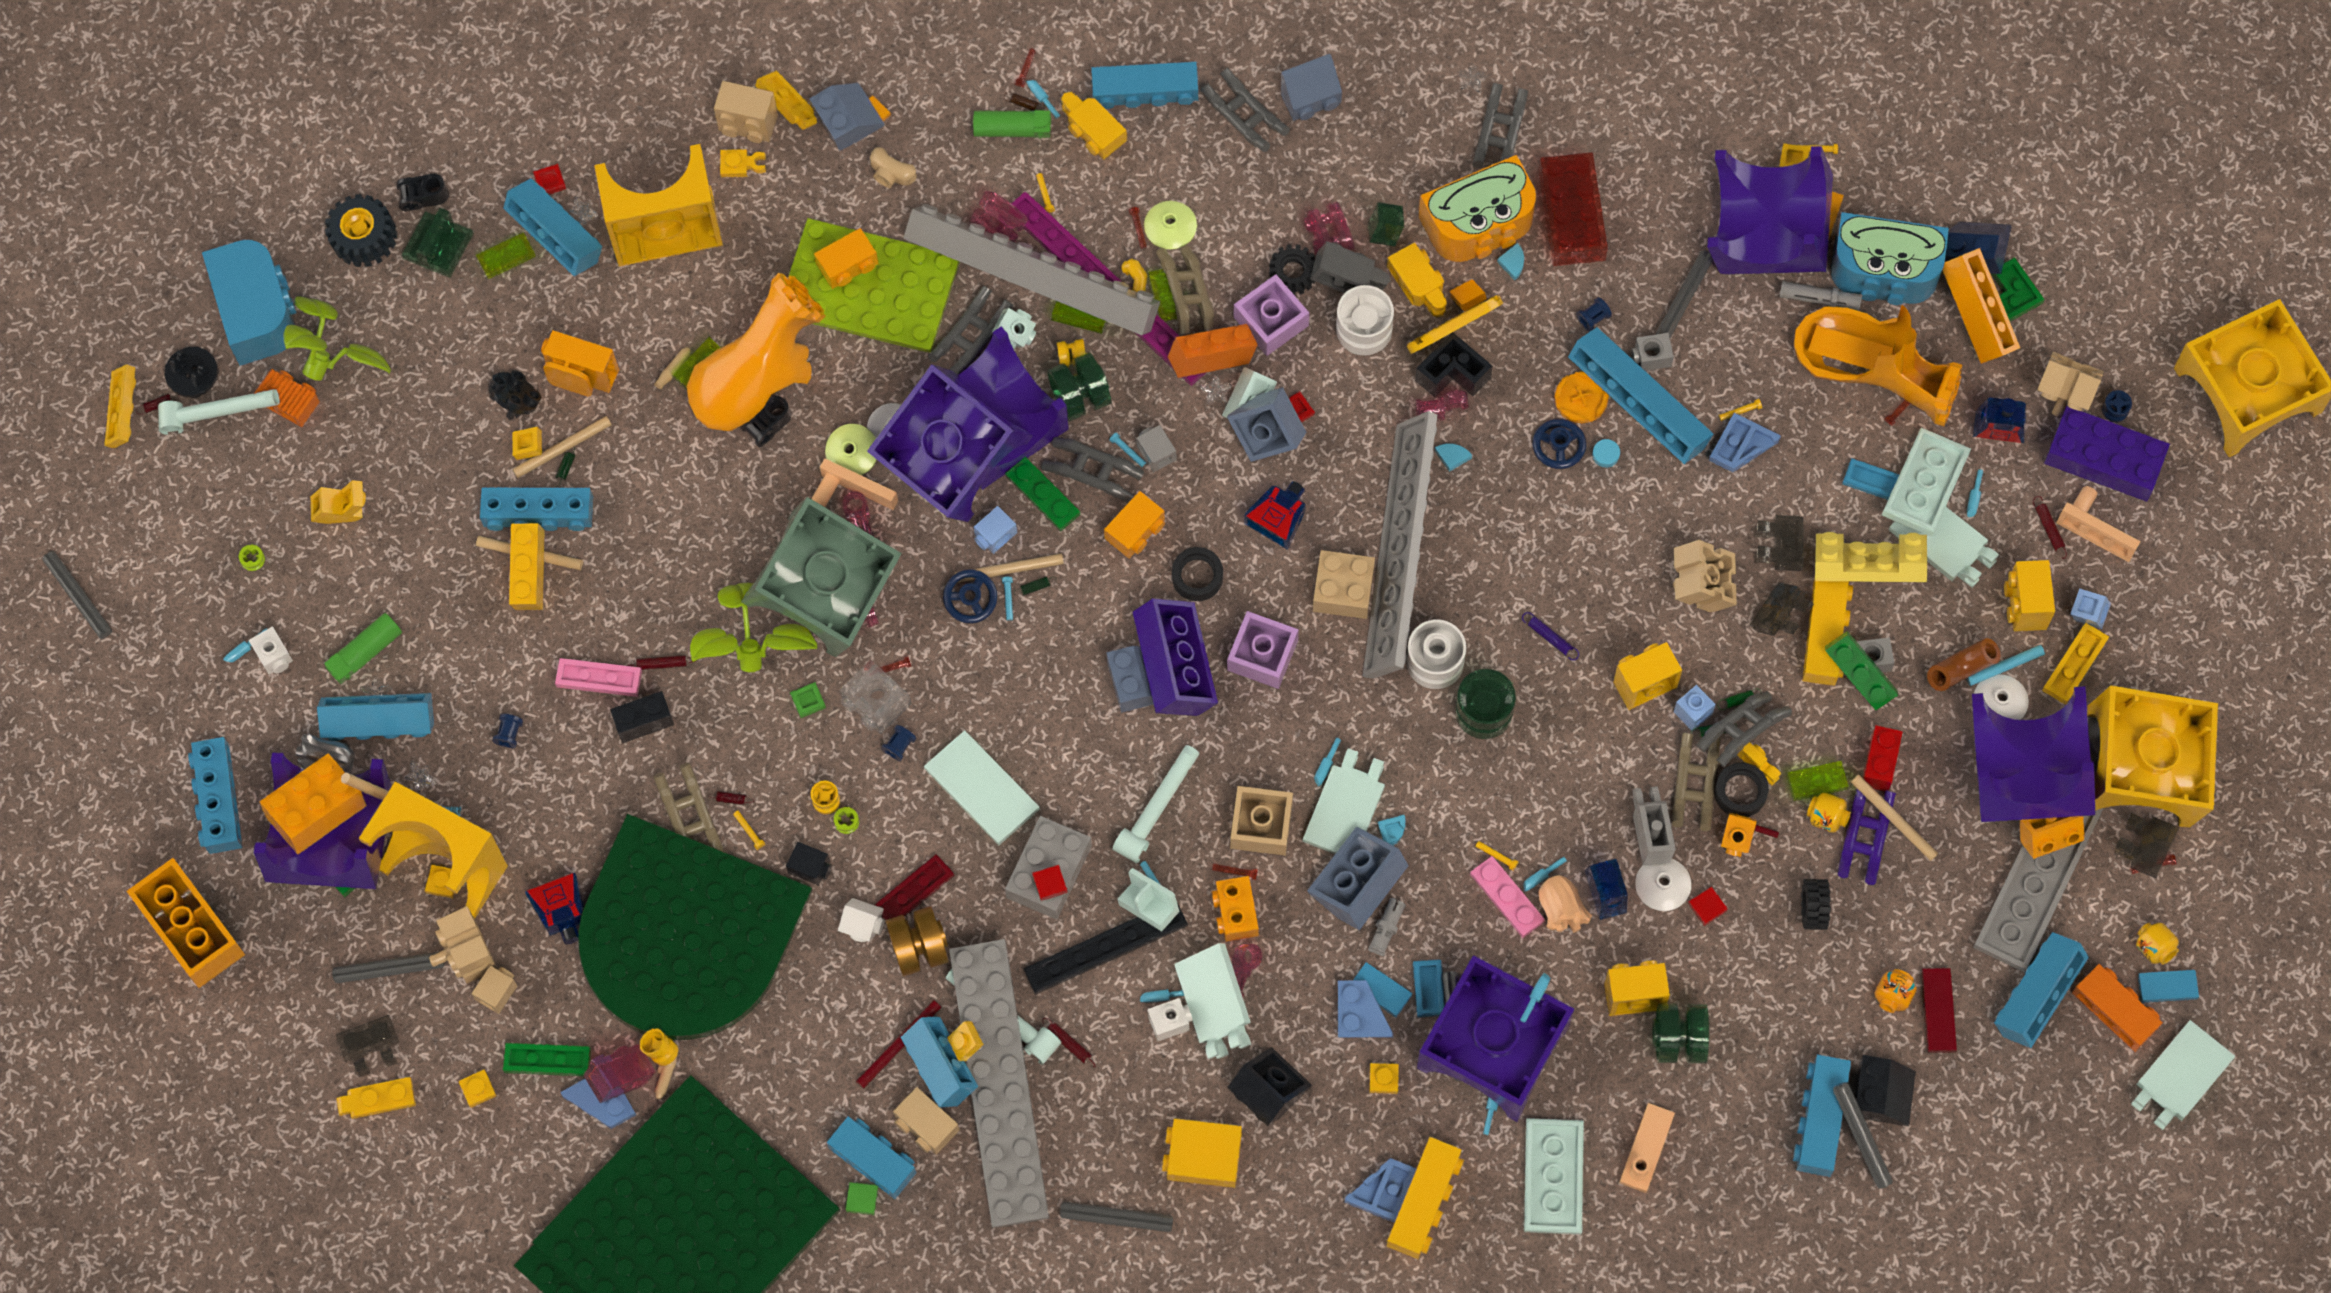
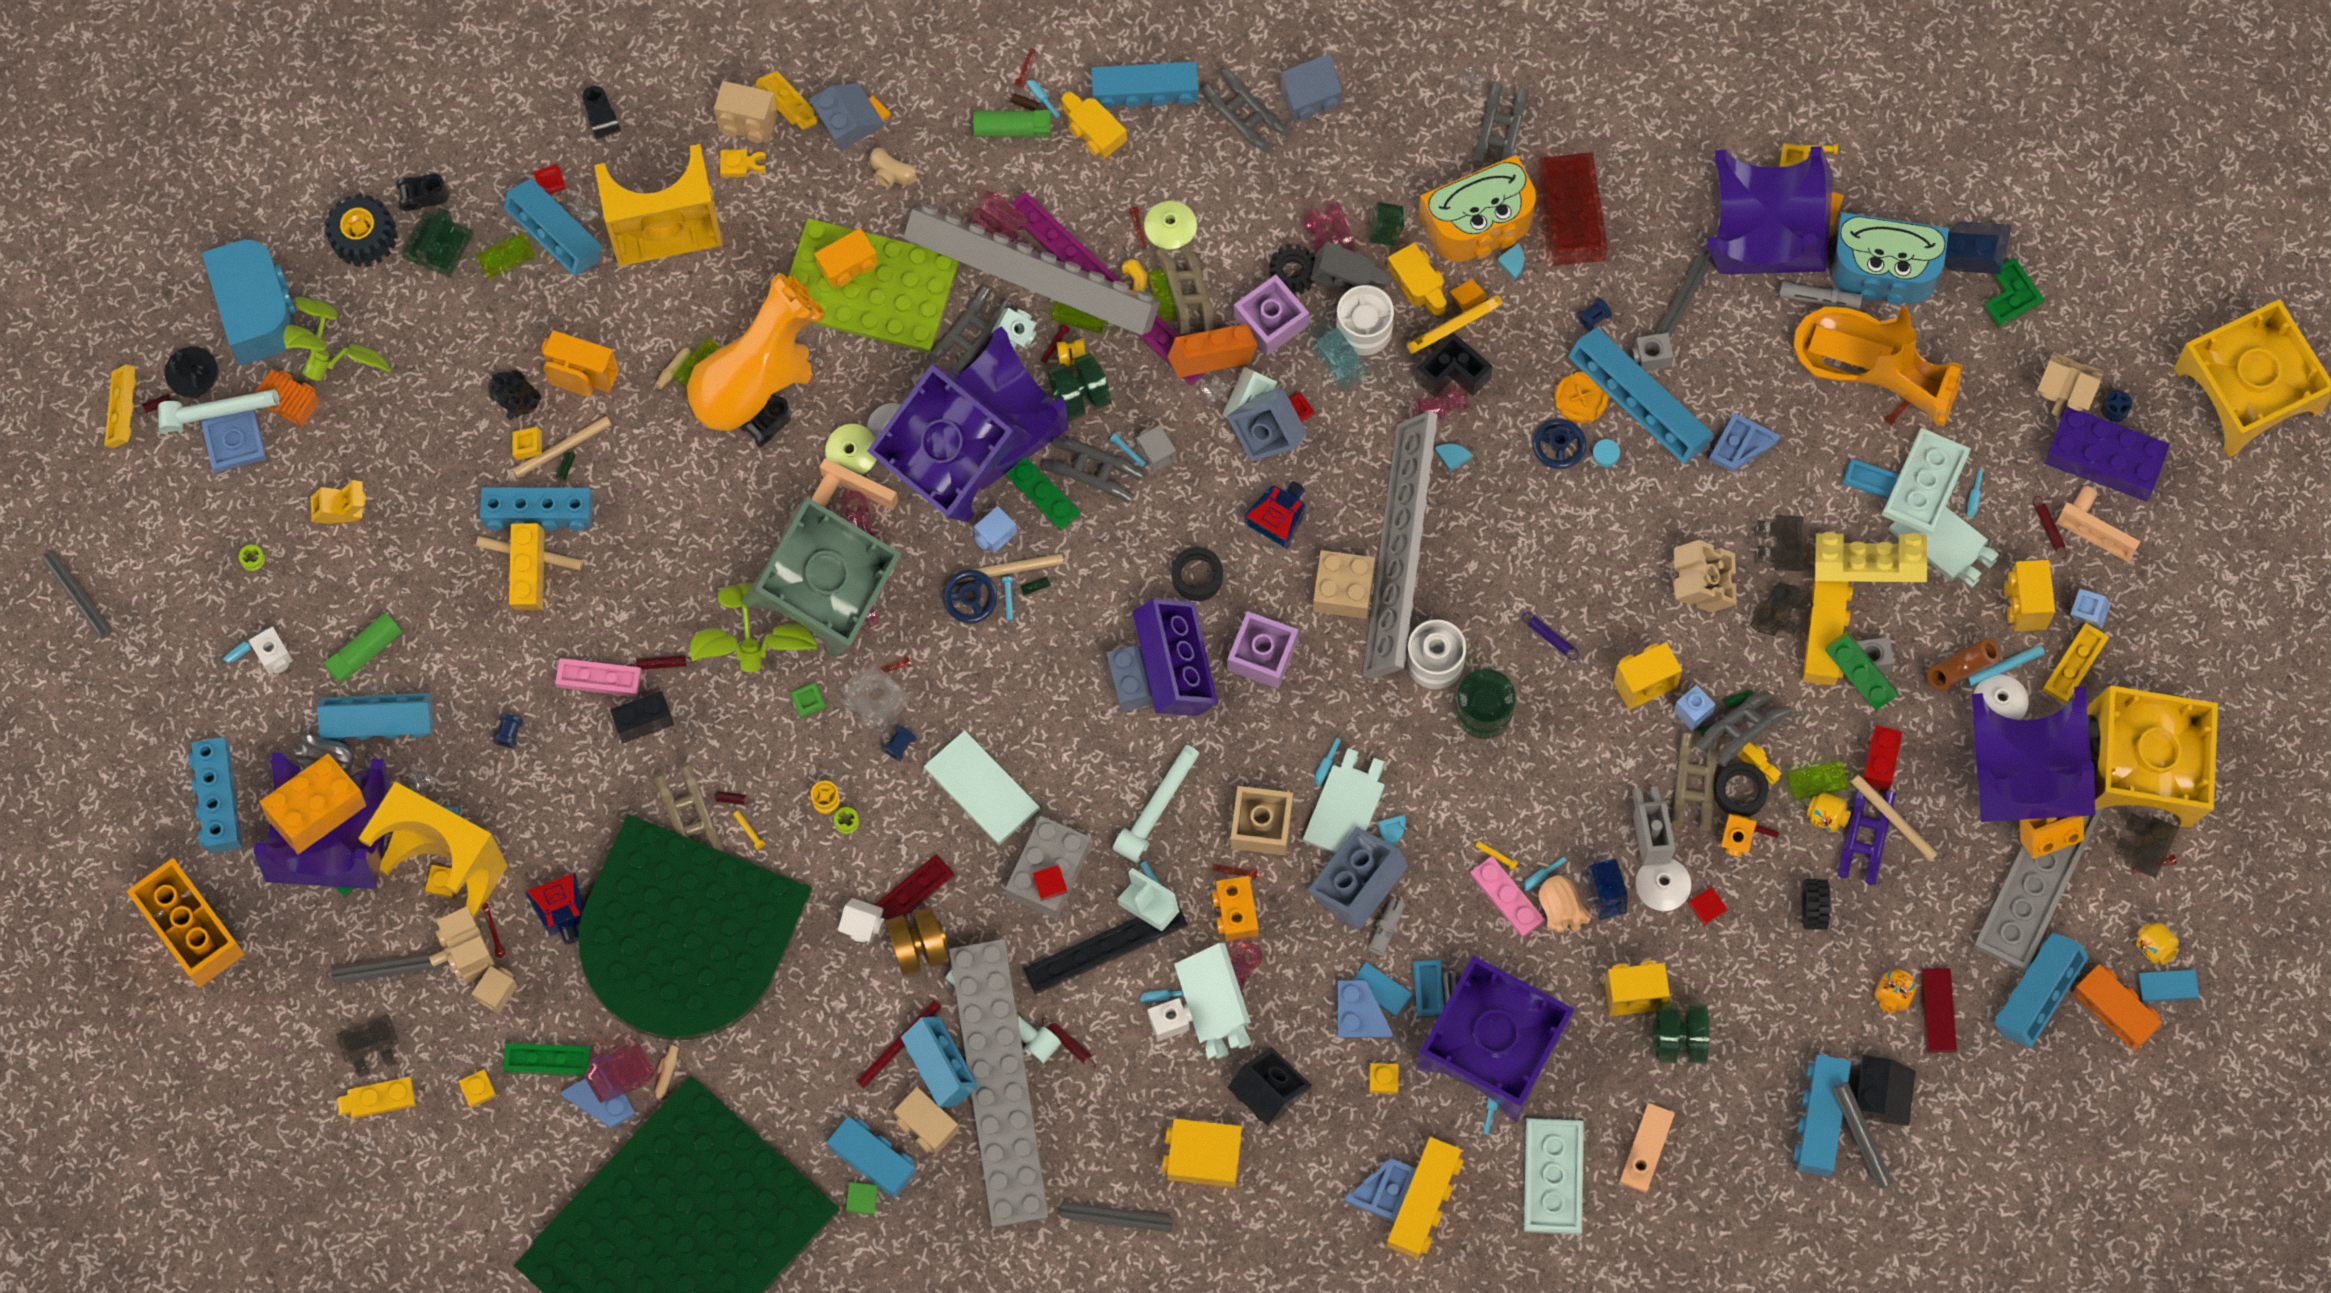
tan bar [341,772,389,801] -> none
yellow wheel [640,1029,678,1066] -> none
black brick [786,841,832,886] -> none
yellow plate [947,1021,984,1061] -> none
yellow piece [1036,173,1055,213] -> none
light orange brick [1104,491,1165,559] -> none
medium azure piece [1520,973,1550,1023] -> none
yellow piece [1719,398,1762,421] -> none
light orange brick [1942,248,2020,364] -> none
clear blue torso [1973,397,2027,444] -> none
light aqua tile [2131,1020,2235,1130] -> none
none -> medium blue plate [201,410,267,473]
none -> dark red hinge [482,903,506,958]
none -> black piece [582,85,621,140]
none -> dark red piece [1040,324,1070,363]
none -> clear light blue hips [1314,328,1365,391]

